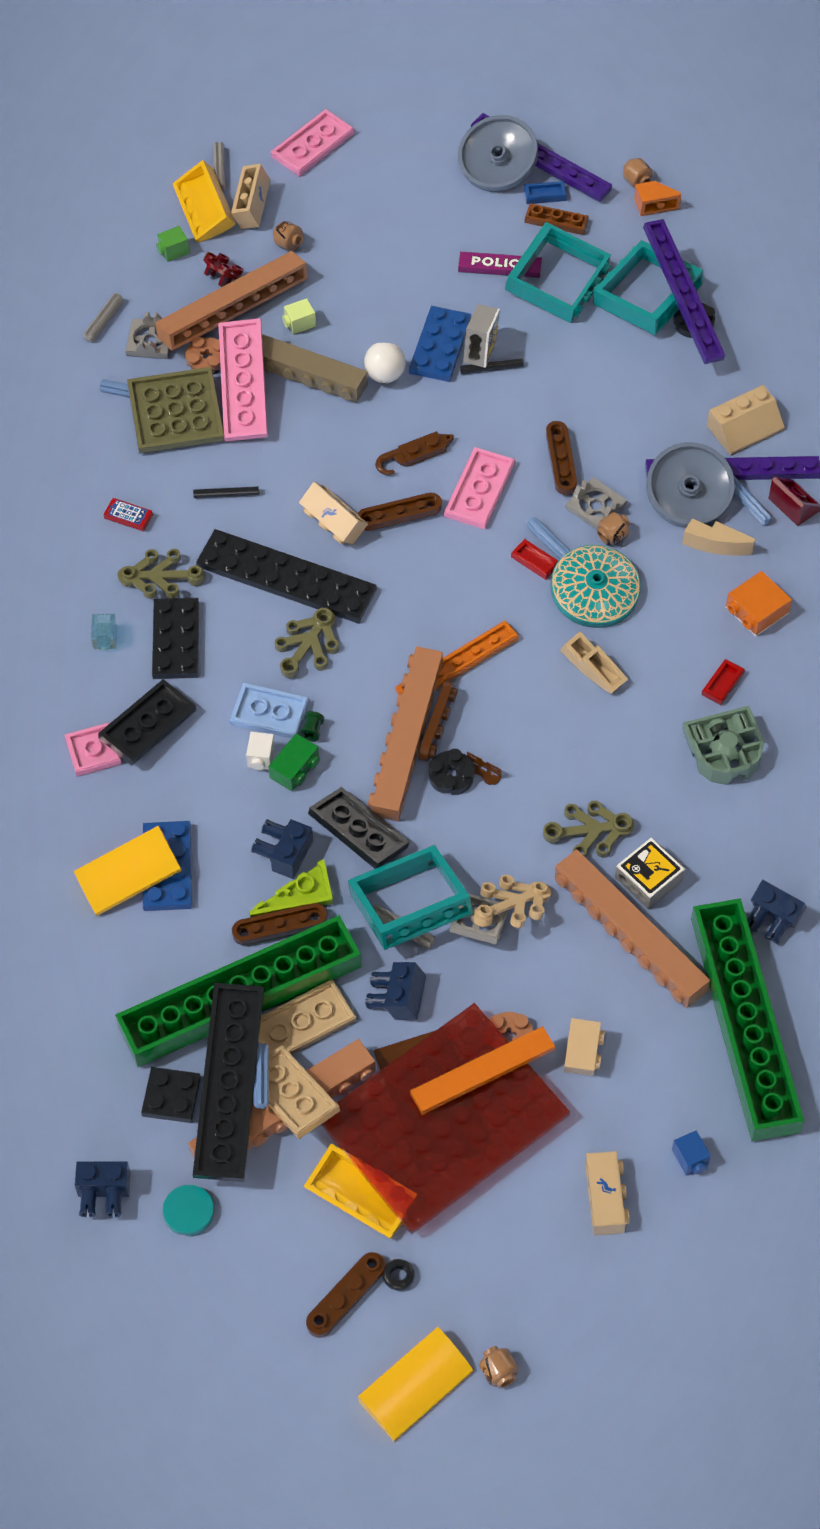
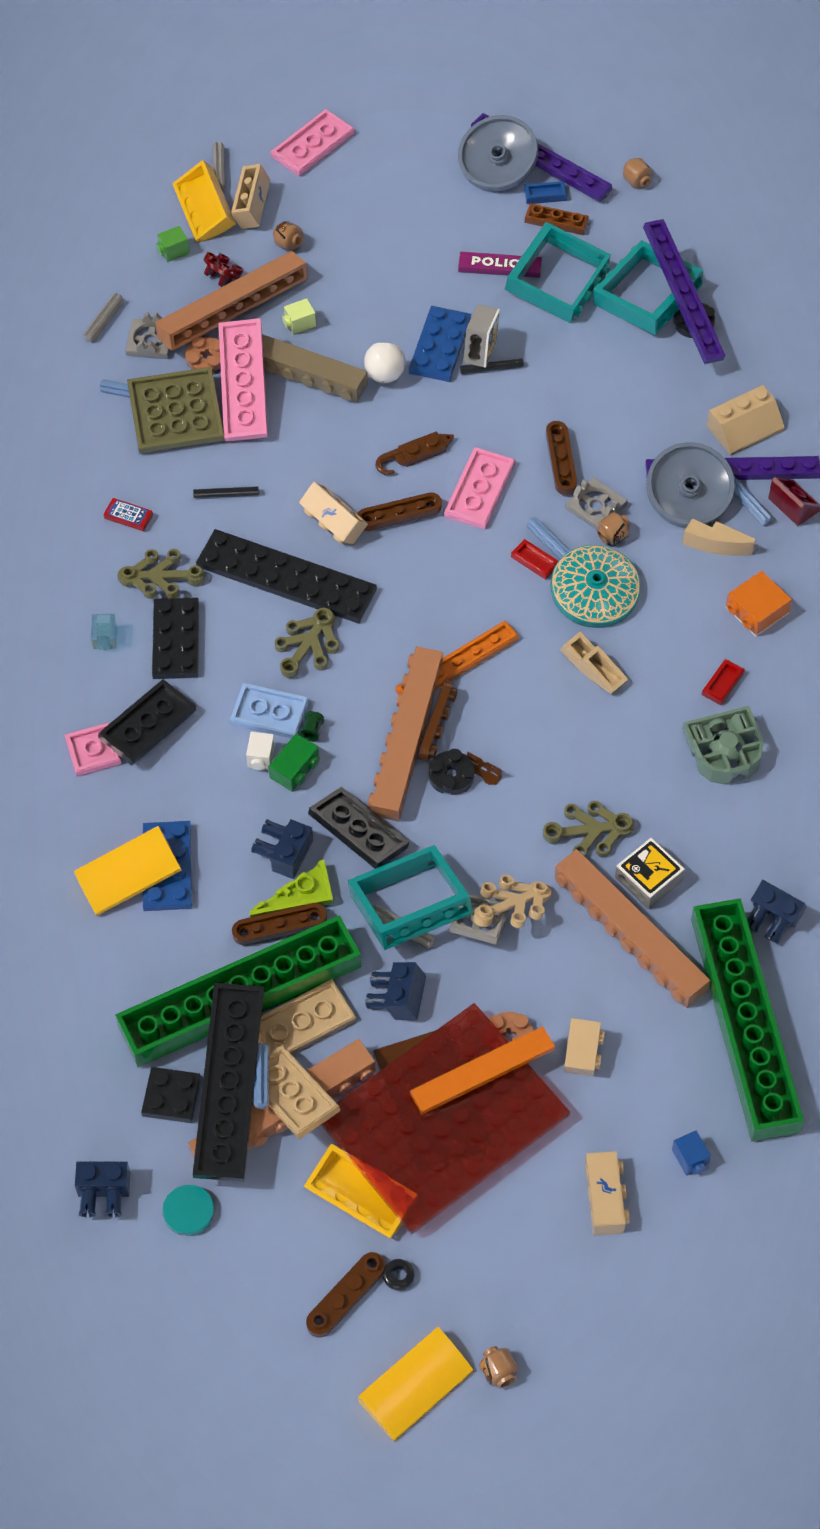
orange slope [634,181,681,216] -> none

